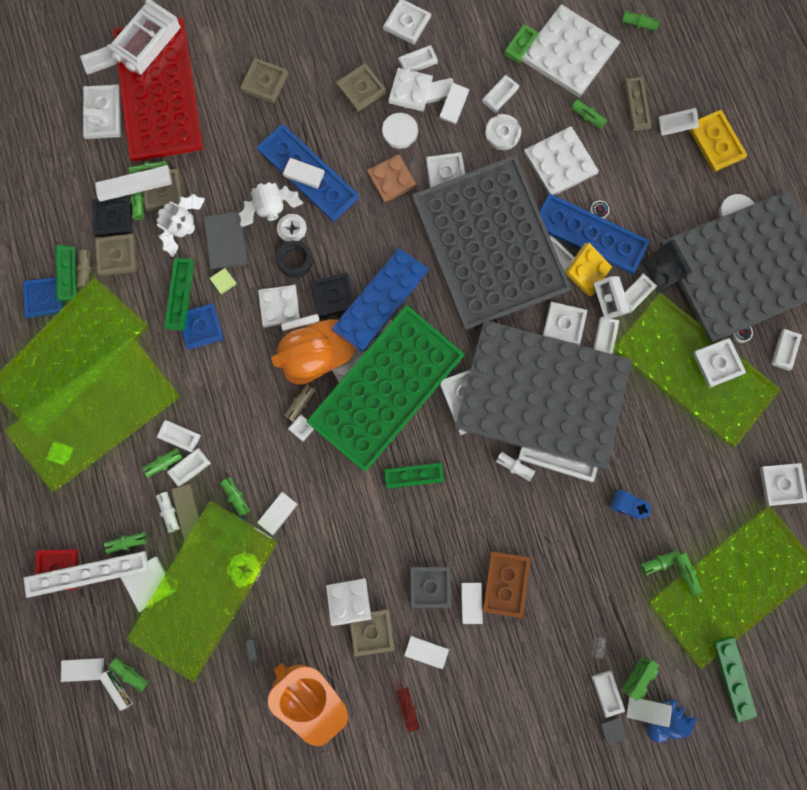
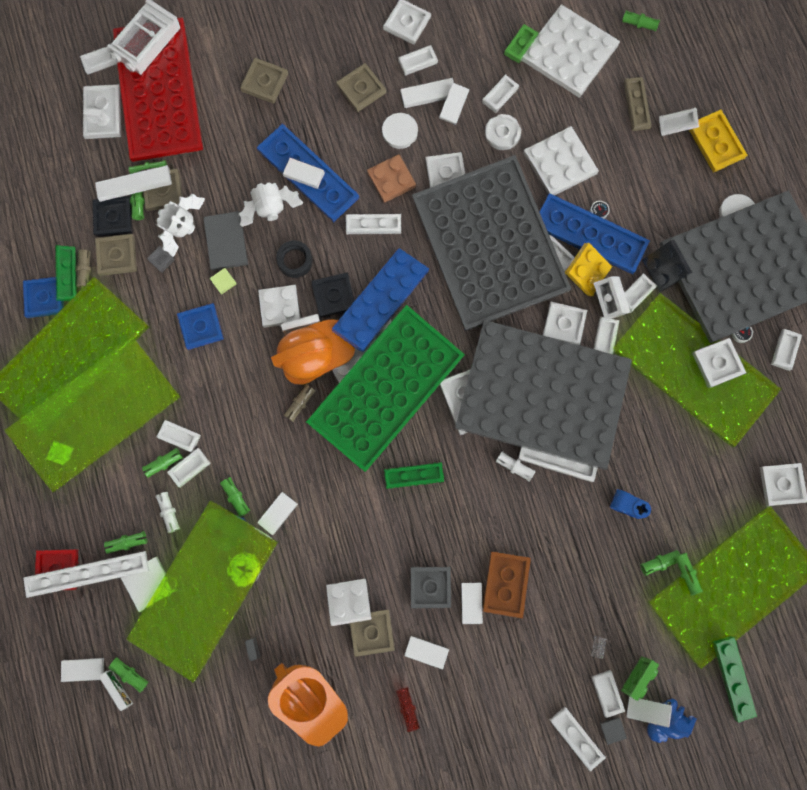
green plate [164,258,195,330] -> none
dark tan tile [171,484,206,546] -> none
white gear [277,214,307,241] -> none
white tile [288,414,314,442] -> none
white plate [389,68,433,111] -> none
bright green pin [571,99,607,130] -> none
none -> flat silver plate [147,246,175,273]
none -> white tile [346,214,401,234]
none -> white tile [549,706,606,771]

